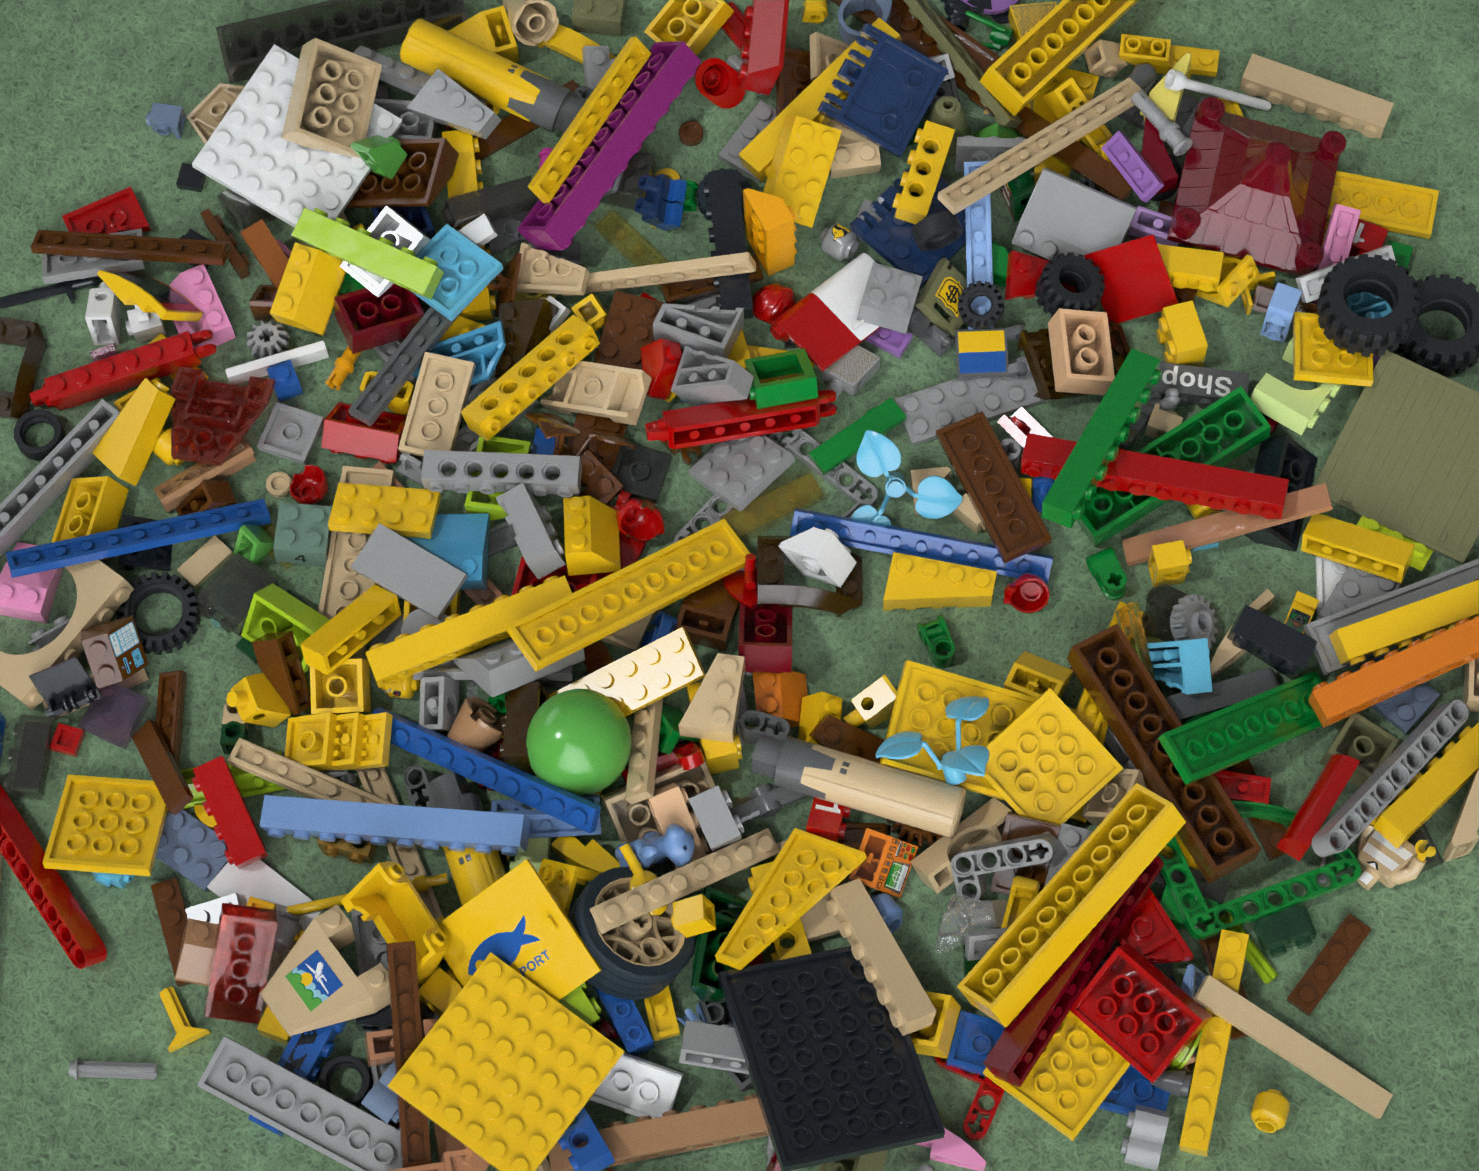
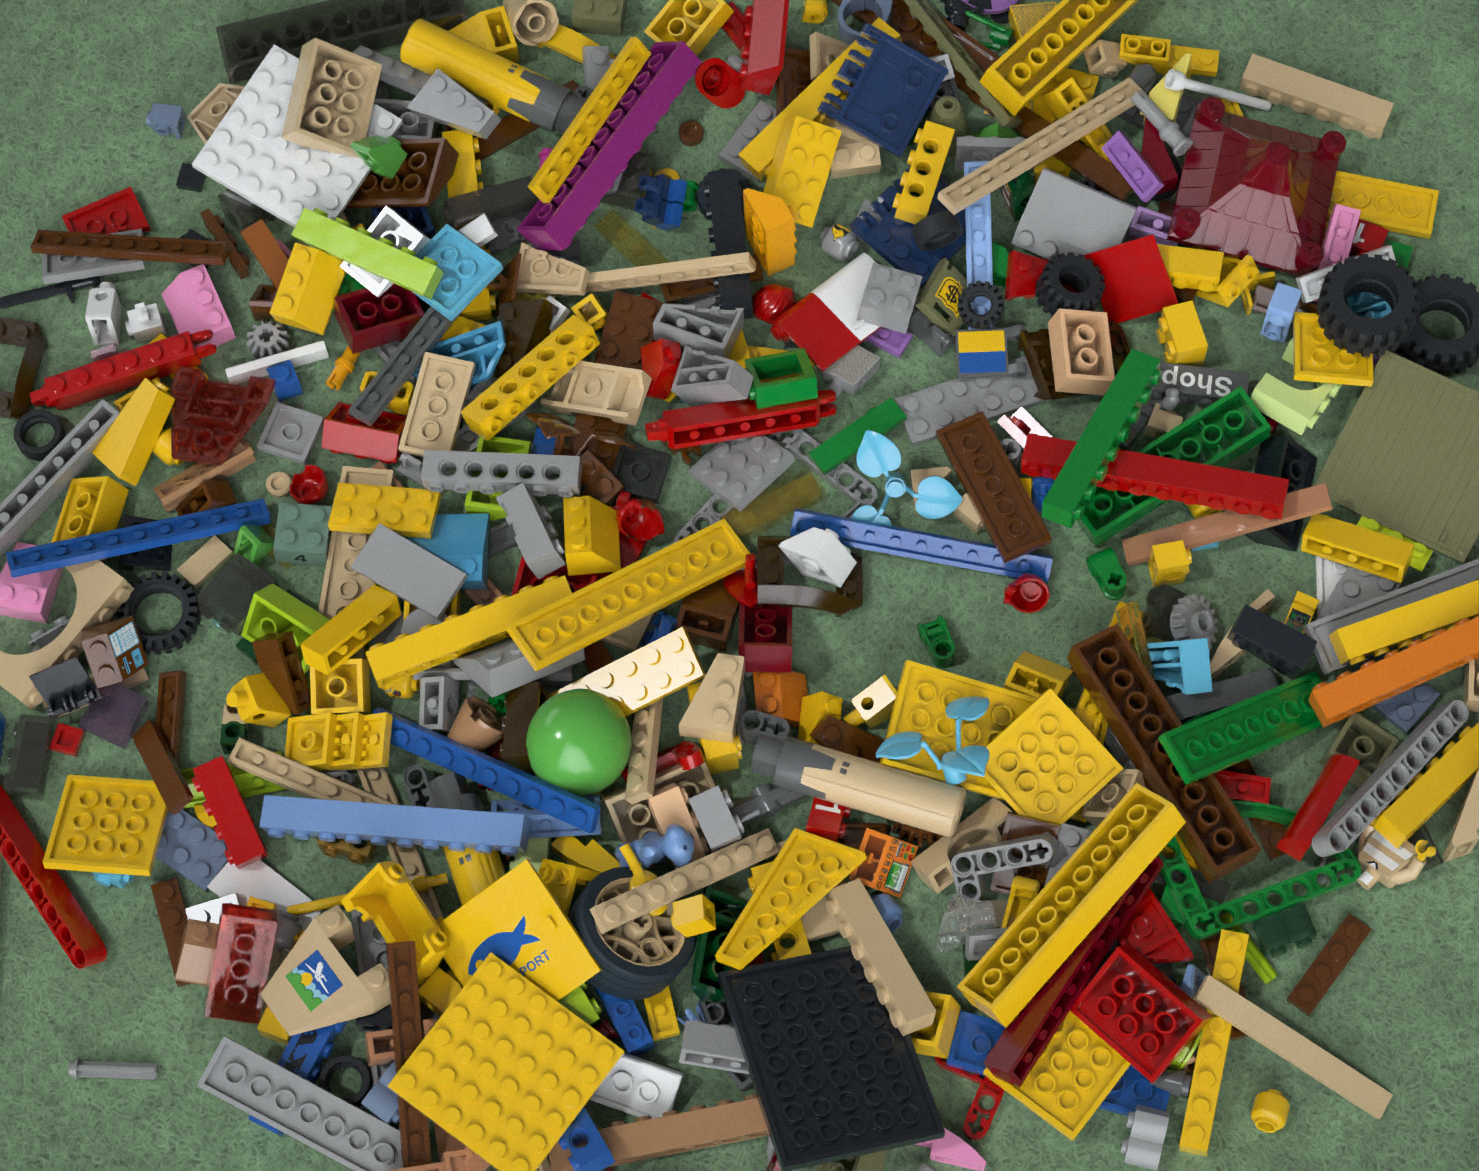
slope [97,270,204,322] -> none
yellow piece [159,987,211,1053] -> none
green panel [658,705,698,755] -> none
yellow wedge [883,552,997,611] -> none

